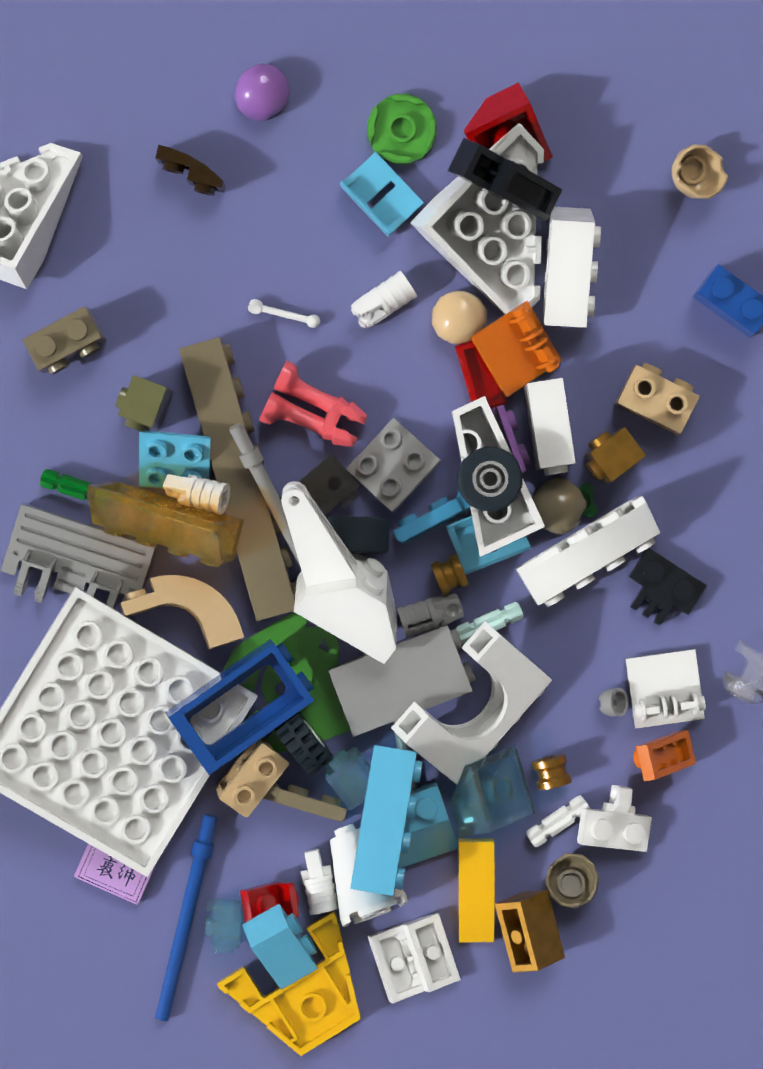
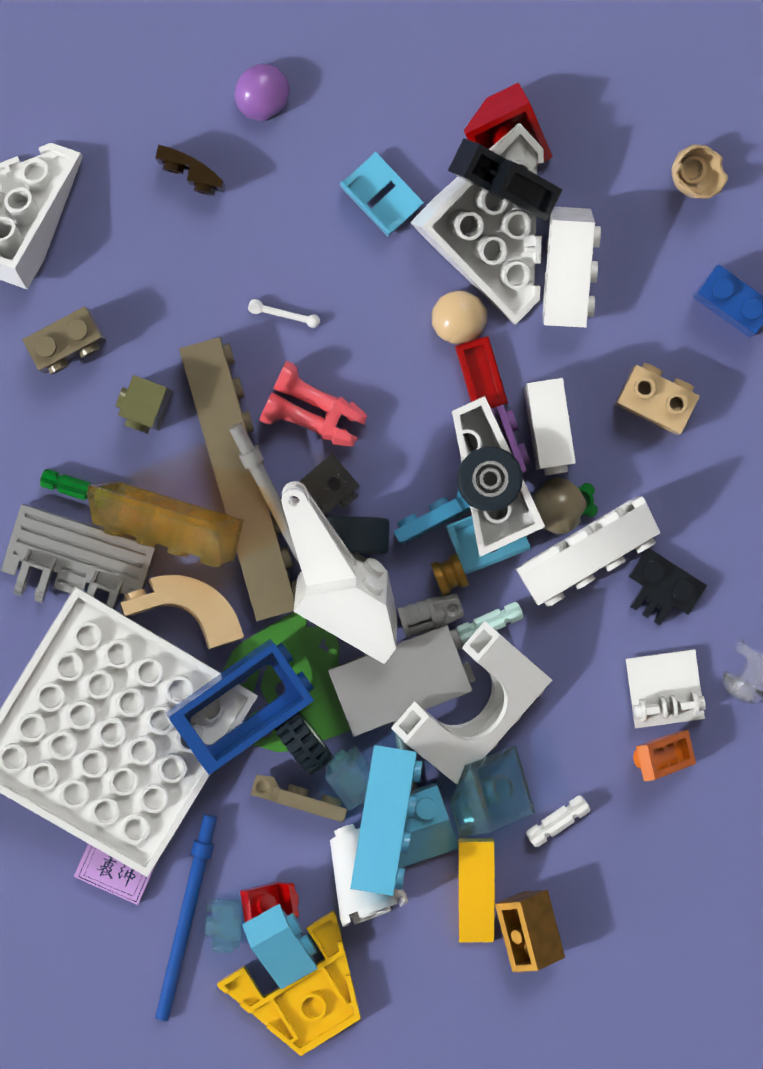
medium azure hinge [139,430,212,489] -> none
white hinge [163,474,231,515] -> none
tan bracket [215,737,289,817] -> none
white hinge [300,849,339,915] -> none
light grey hinge [346,418,441,512] -> none
white hinge [351,271,417,329] -> none
bright green tile [367,94,437,165] -> none
white slope [367,913,461,1004] -> none
orange hinge [470,300,562,398] -> none
pearl gold wheel [532,754,572,790] -> none
dark tan hair [545,853,600,908] -> none
white hinge [577,785,652,852] -> none
pearl gold brick [585,427,646,483] -> none
light grey hinge [598,688,628,717] -> none

